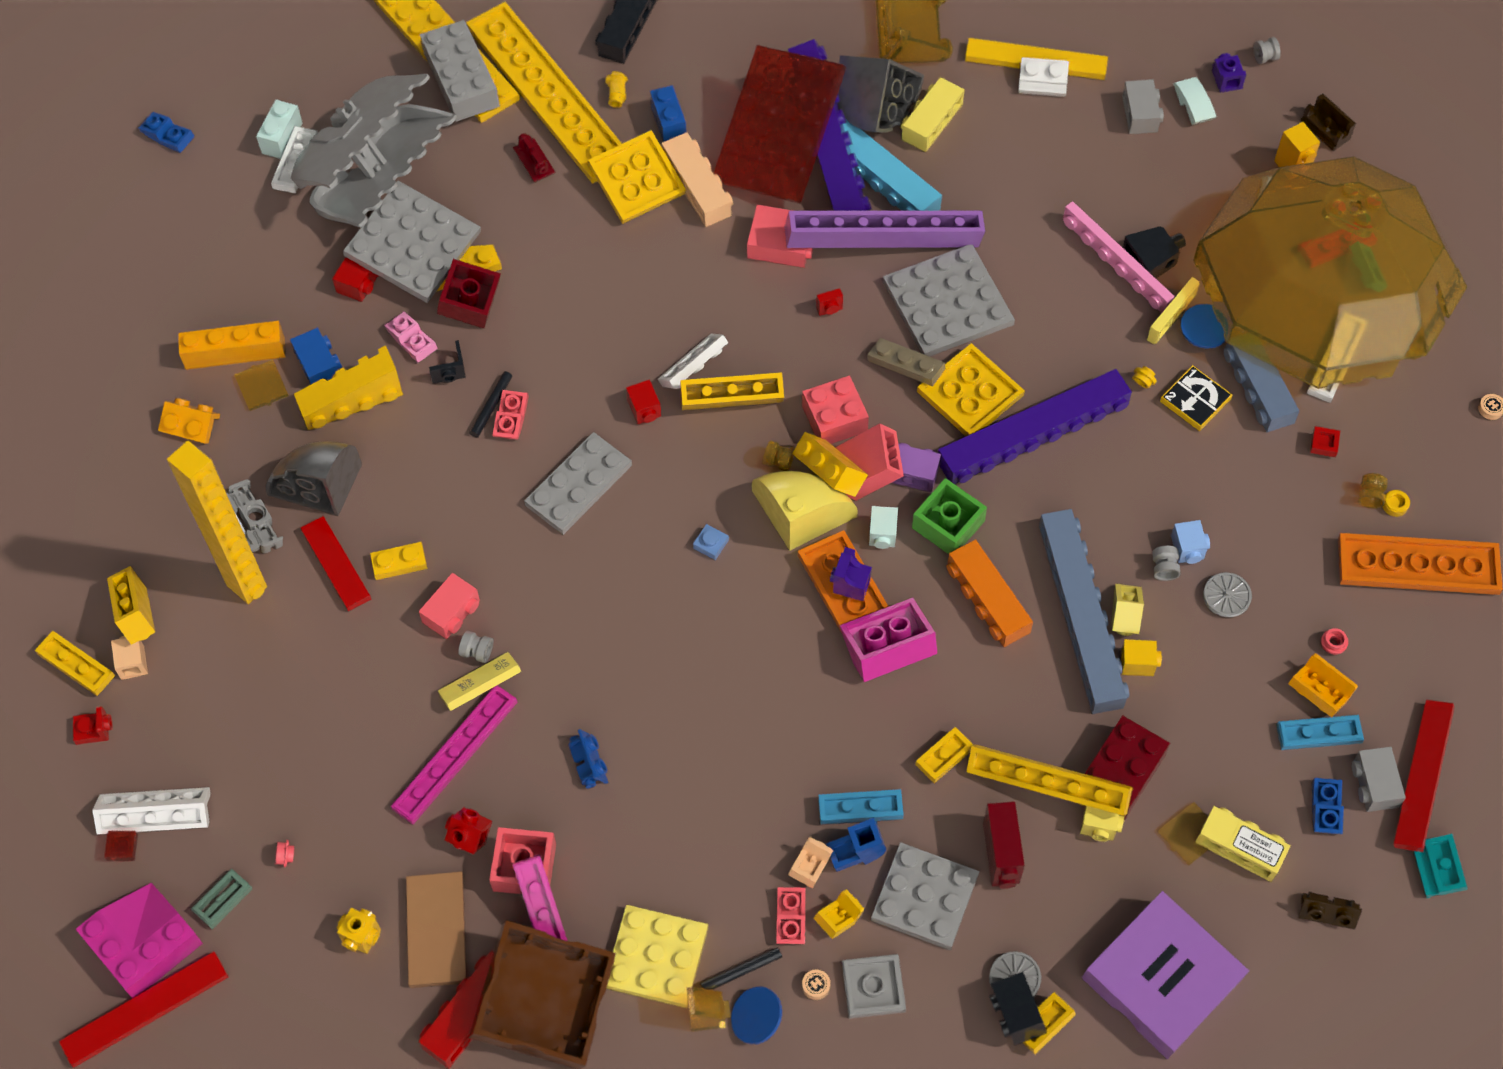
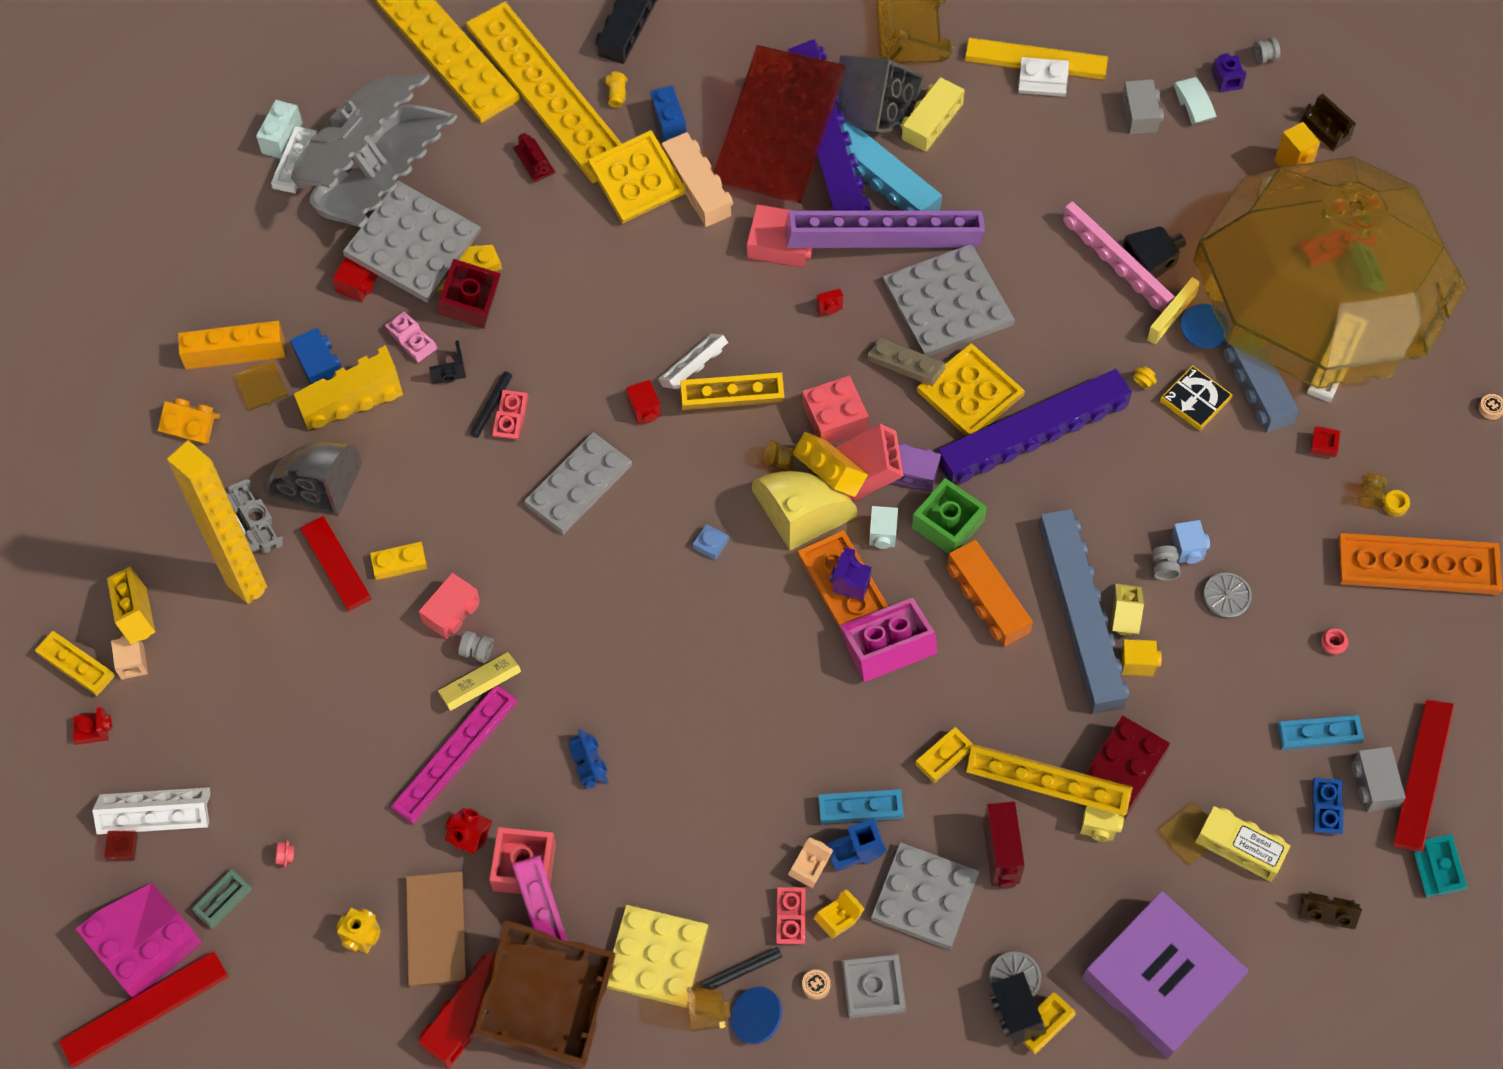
blue slope [139,112,195,153] -> none
light grey brick [420,20,500,122] -> none
light orange bracket [1288,653,1358,718] -> none

